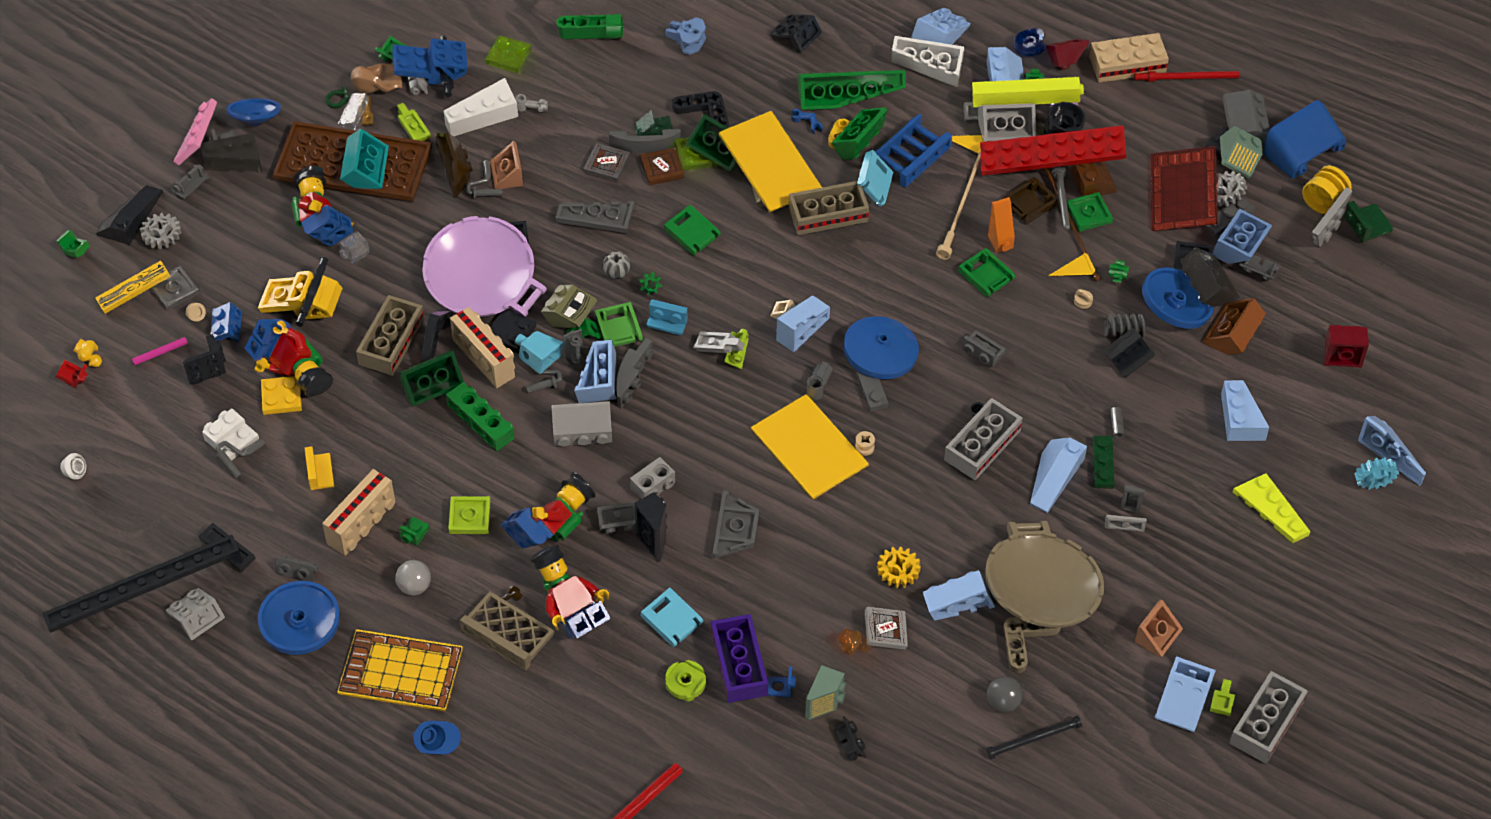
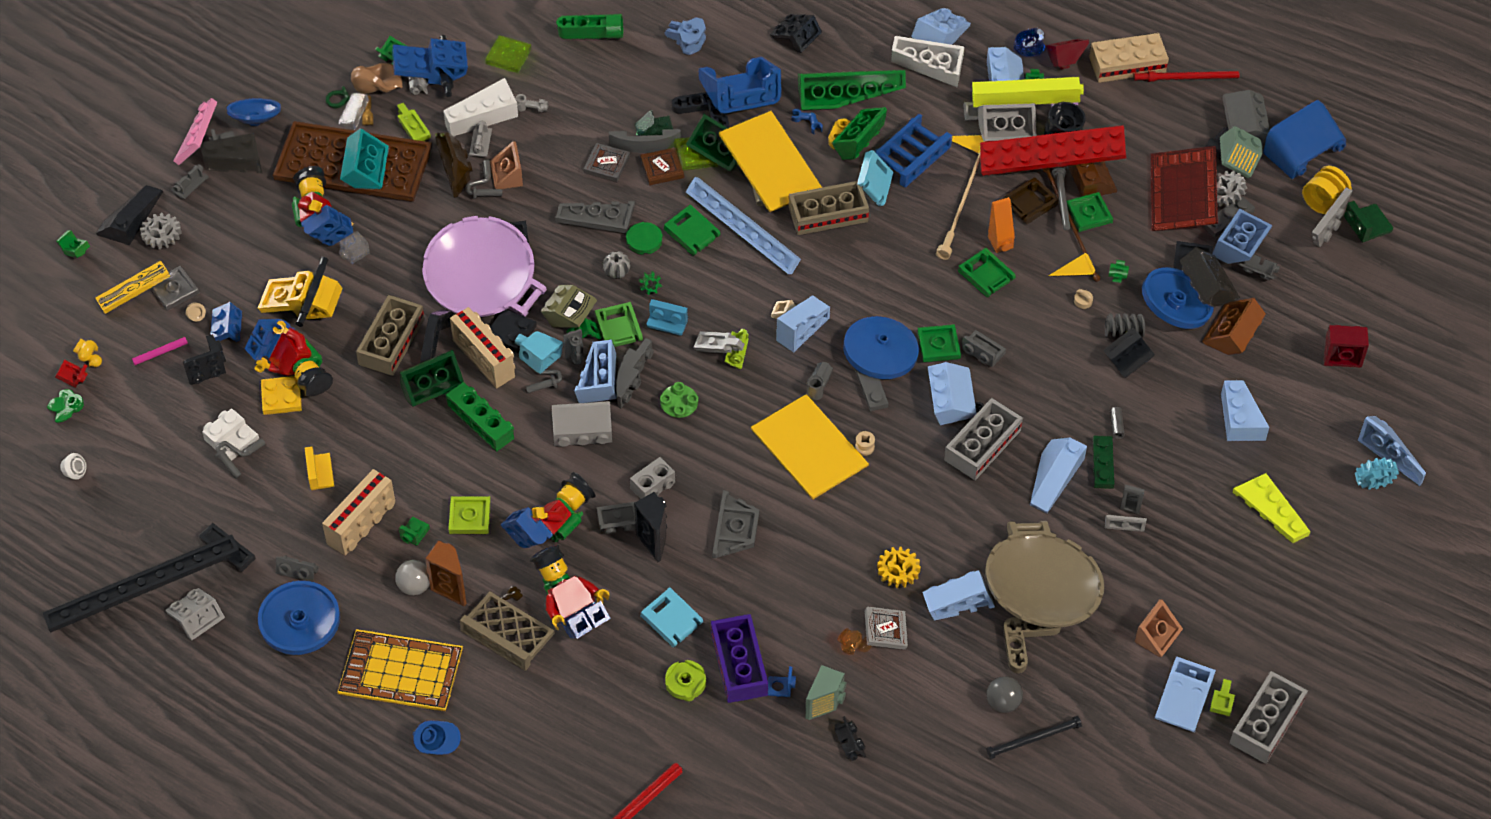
none -> green plate [47,389,84,423]
none -> dark orange slope [425,540,467,607]
none -> light grey hinge [469,121,492,157]
none -> green tile [626,222,663,254]
none -> bright green dish [660,382,698,418]
none -> light blue plate [686,177,801,274]
none -> blue windscreen [698,57,781,113]
none -> green plate [917,324,961,362]
none -> light blue slope [928,362,977,425]

